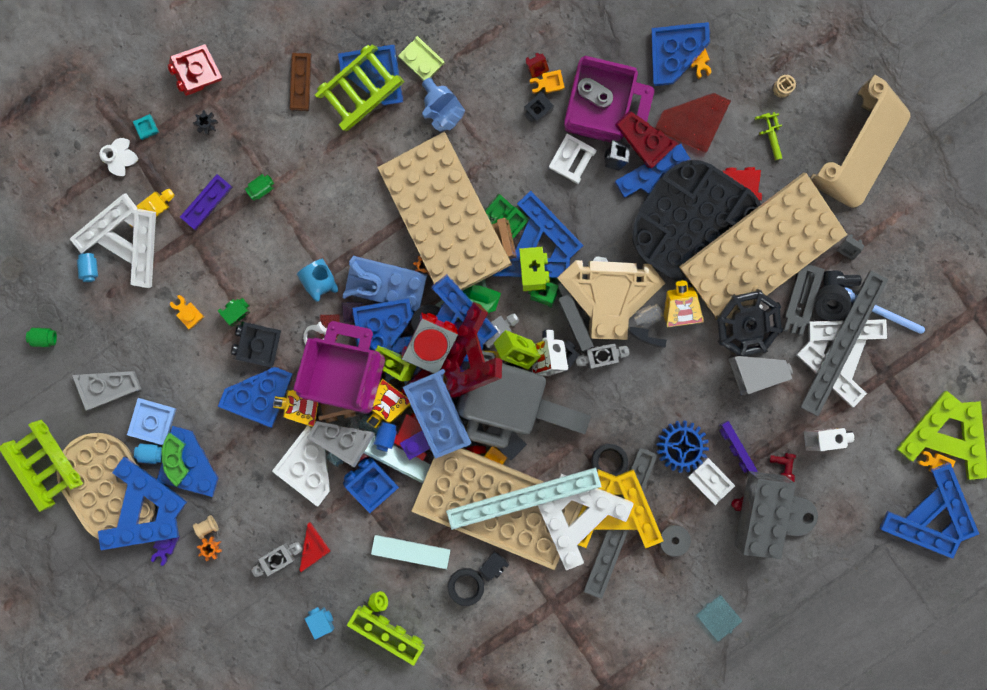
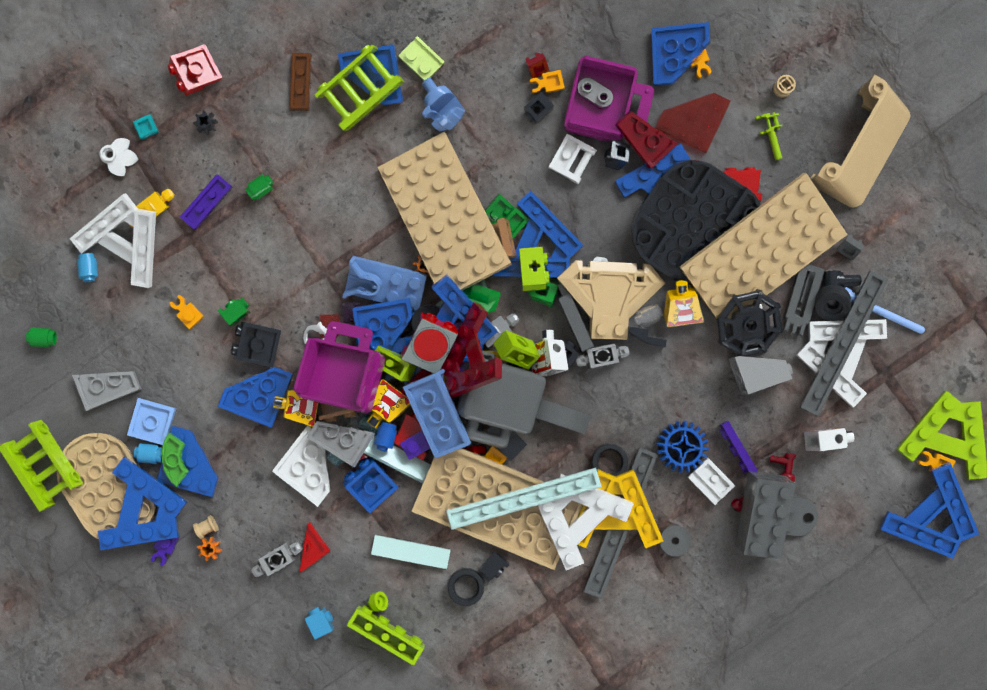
dark azure piece [296,259,338,302] -> none
clear light blue piece [697,595,742,642] -> none

